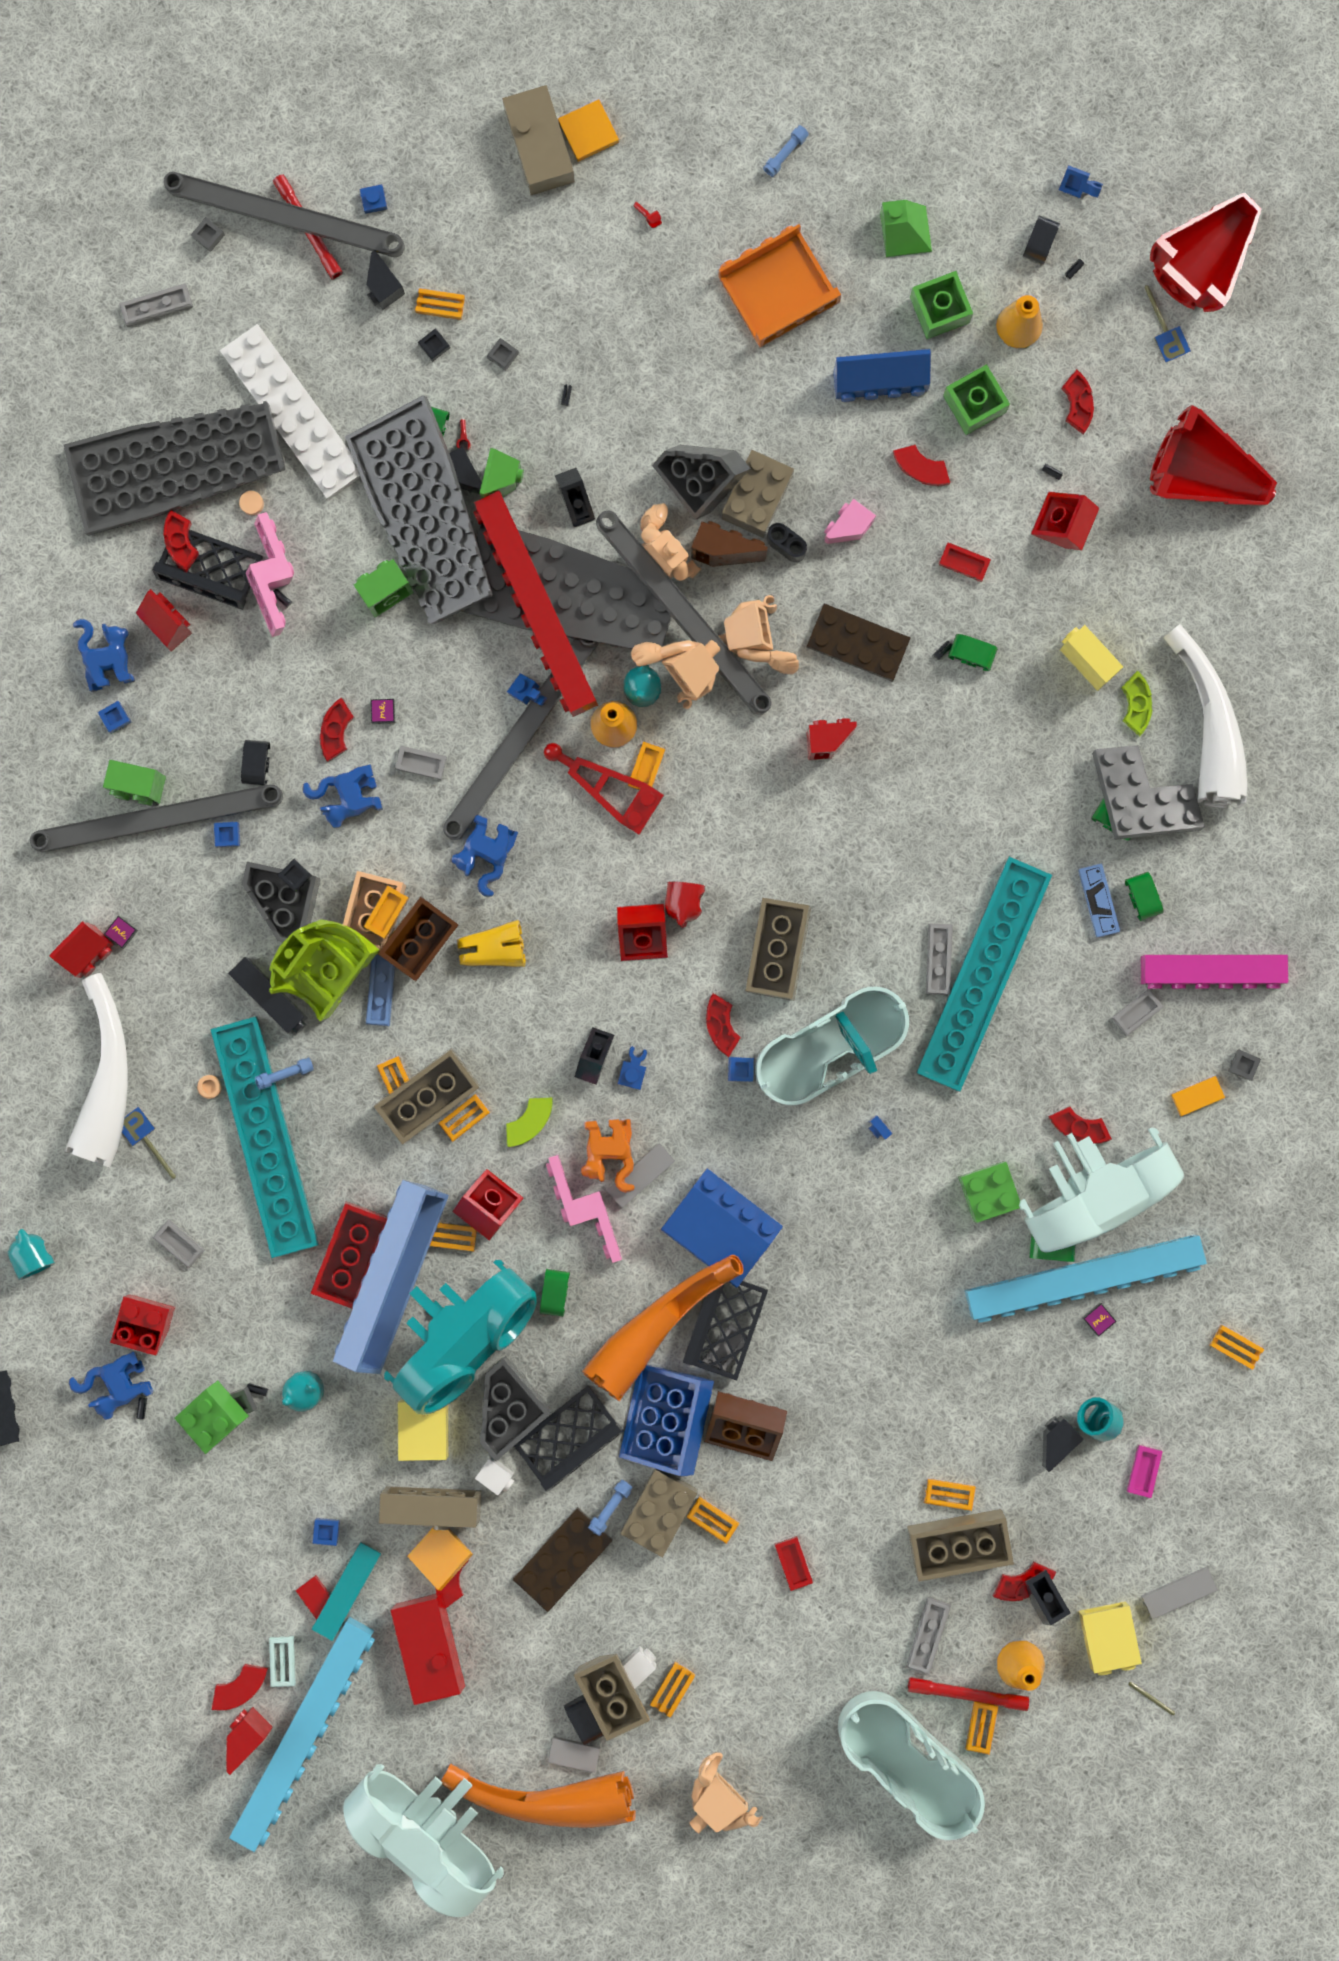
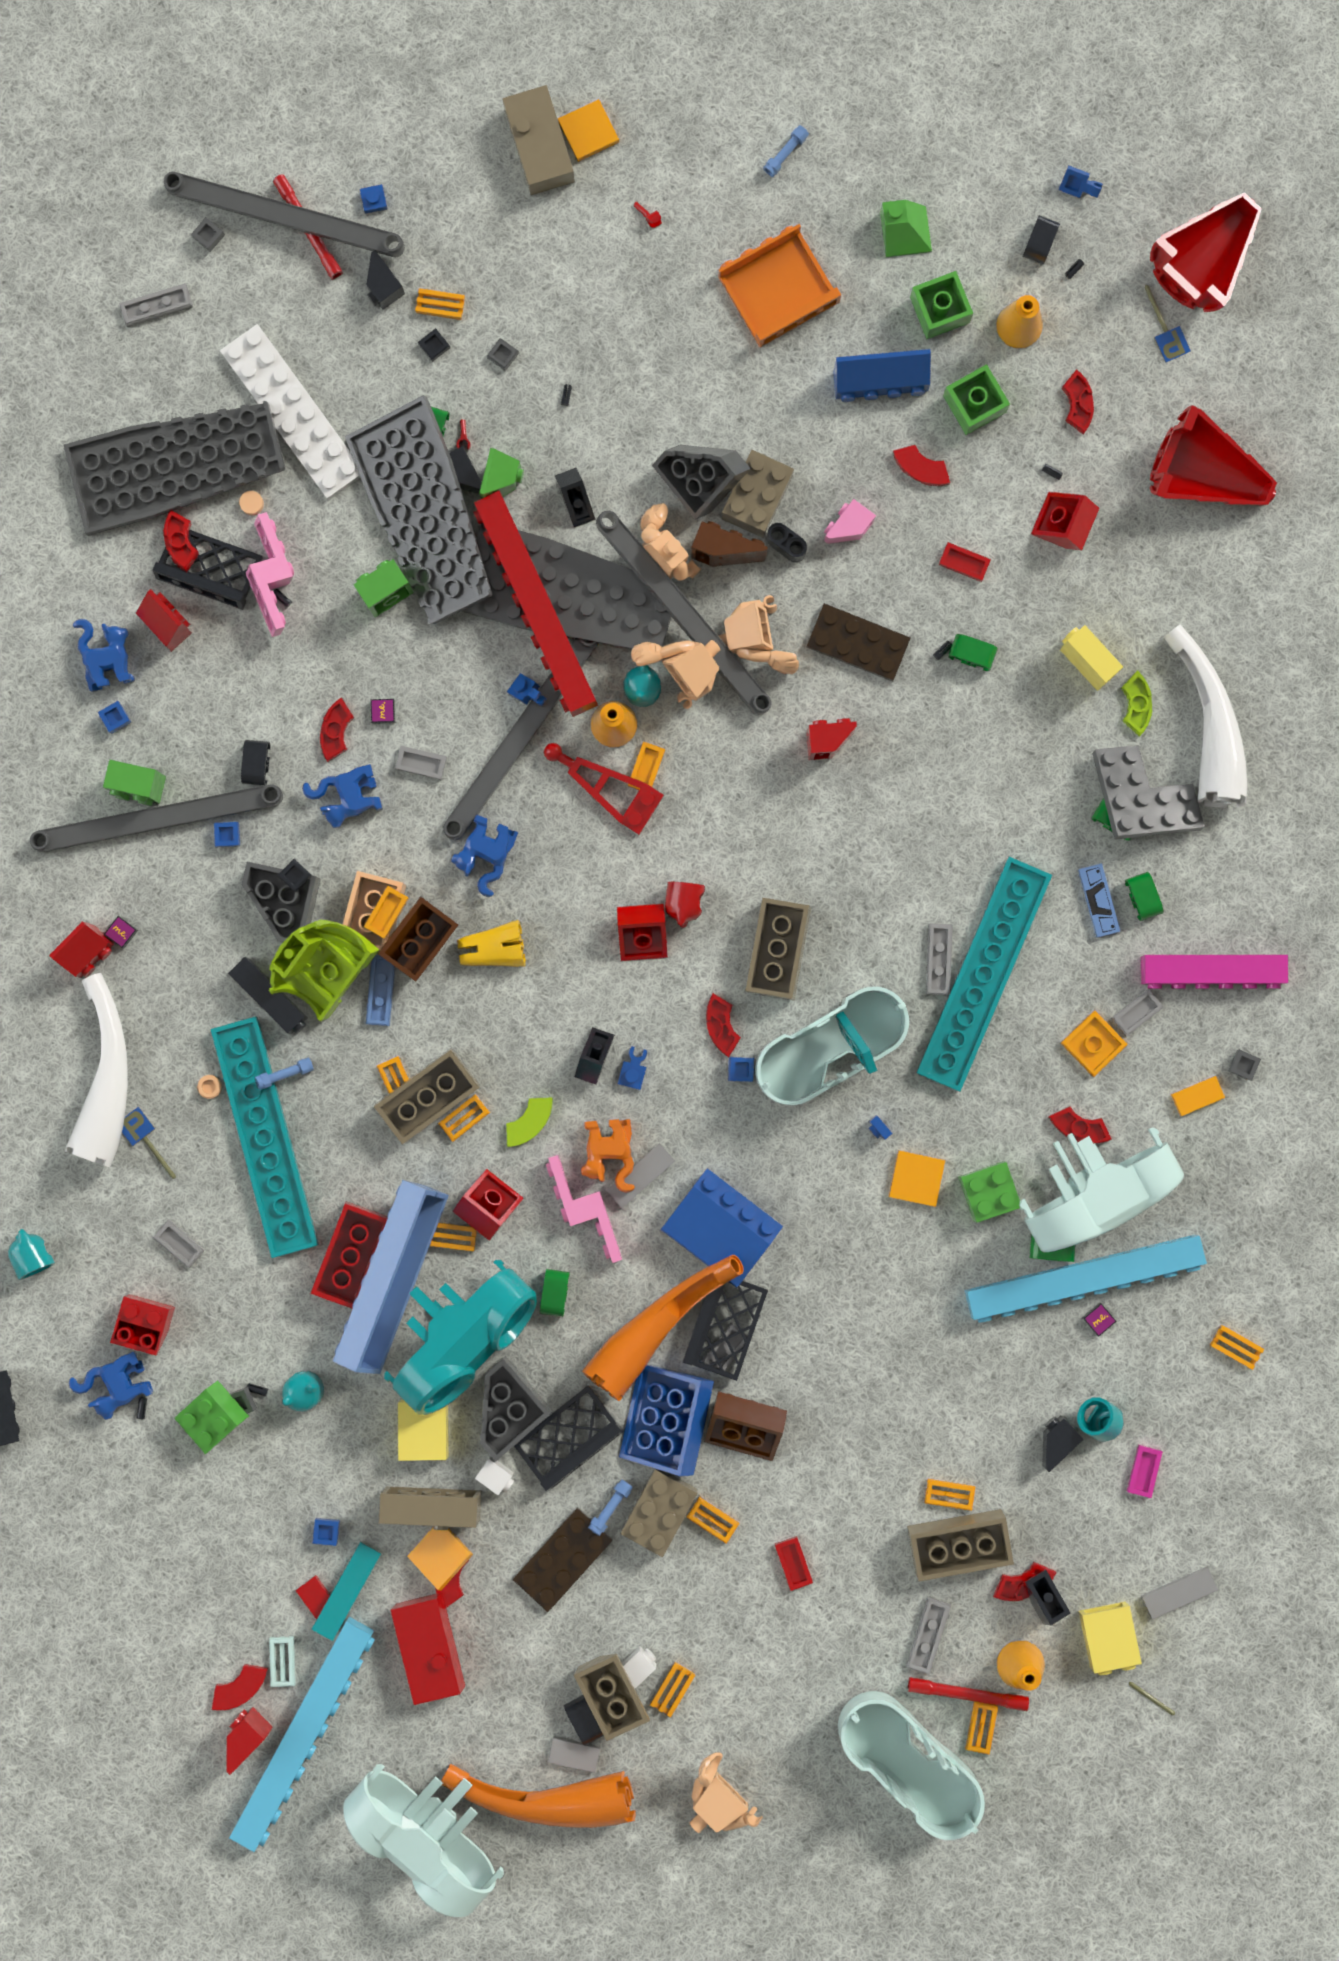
none -> light orange tile [889,1150,945,1207]
none -> light orange tile [1060,1010,1128,1077]

